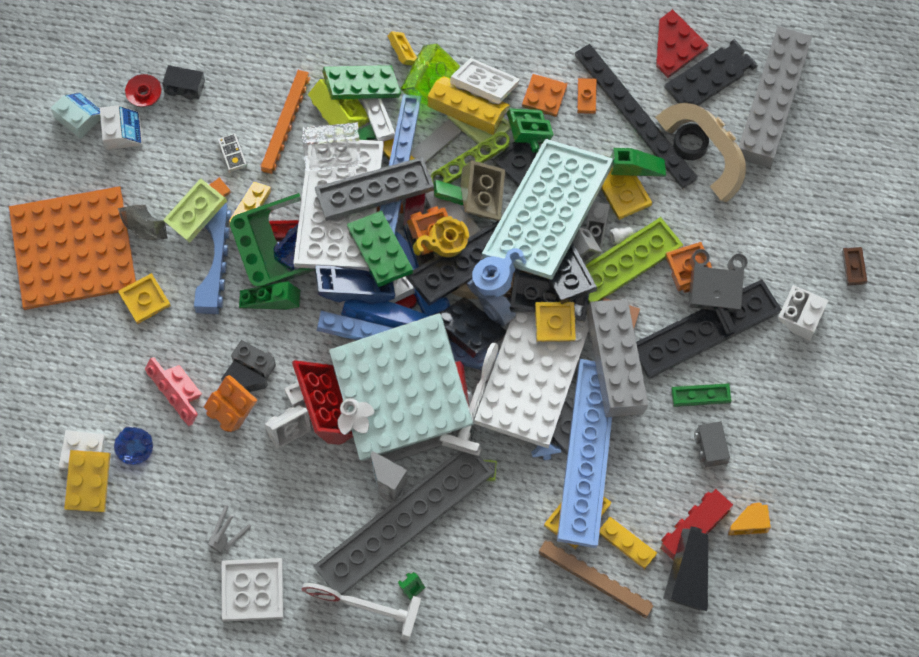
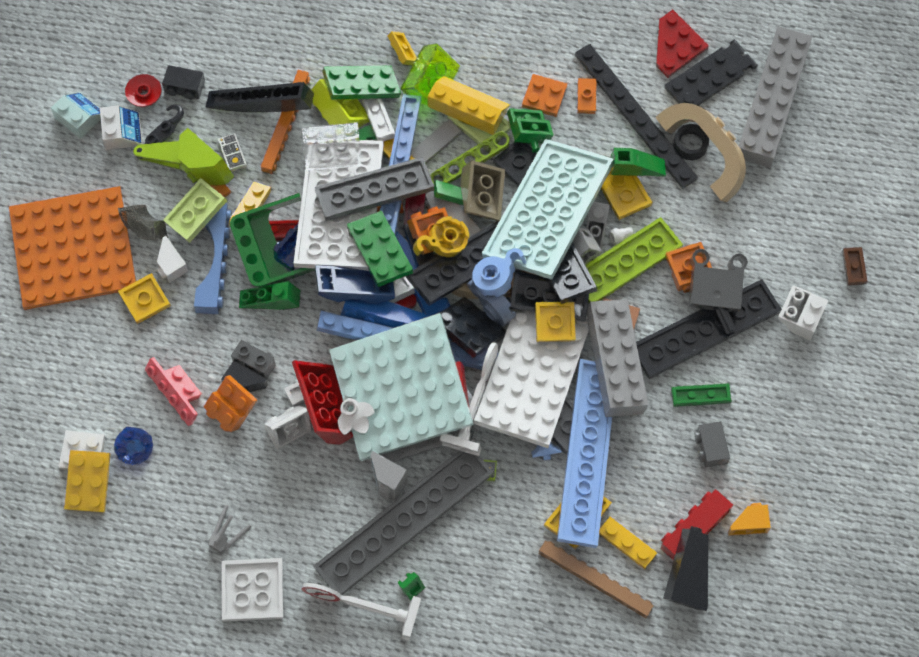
white plate [449,58,520,104] -> none
none -> lime slope [133,104,234,185]
none -> white slope [157,236,188,283]
none -> black slope [205,82,314,113]

